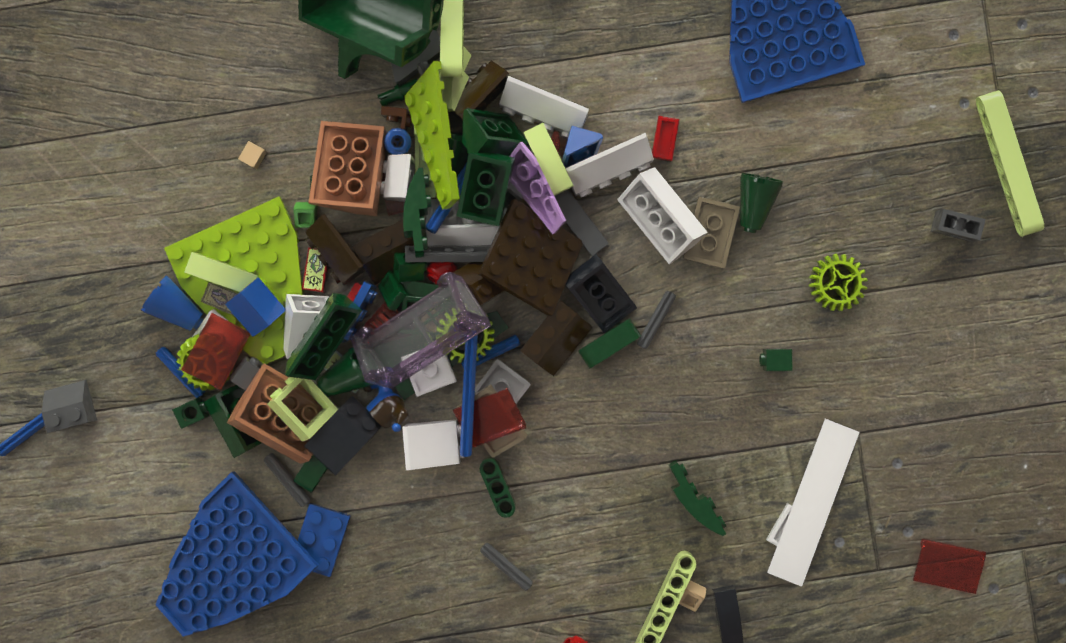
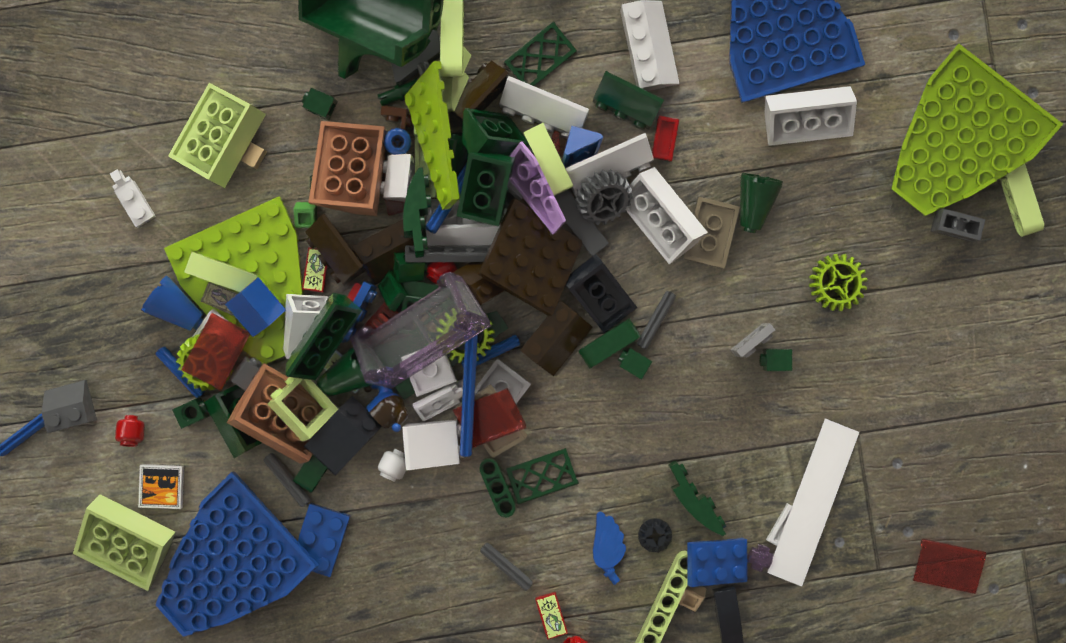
none -> yellowish green slope [73,495,175,591]
none -> white hinge [110,169,156,228]
none -> red head [115,415,145,447]
none -> tile [138,464,184,509]
none -> yellowish green slope [168,83,266,188]
none -> dark green brick [302,88,338,121]
none -> white head [378,449,406,482]
none -> white hinge [413,379,463,421]
none -> dark green window [504,21,577,86]
none -> dark green window [506,448,579,505]
none -> tile [535,591,568,640]
none -> dark grey gear [575,169,633,225]
none -> dark green slope [593,71,664,130]
none -> blue animal [593,511,626,585]
none -> dark green brick [618,348,652,380]
none -> white slope [620,0,679,91]
none -> black gear [638,518,672,553]
none -> blue plate [687,538,747,587]
none -> light grey plate [730,323,775,358]
none -> clear purple gear [747,544,773,572]
none -> white slope [765,86,857,146]
none -> lime wing [891,44,1063,216]

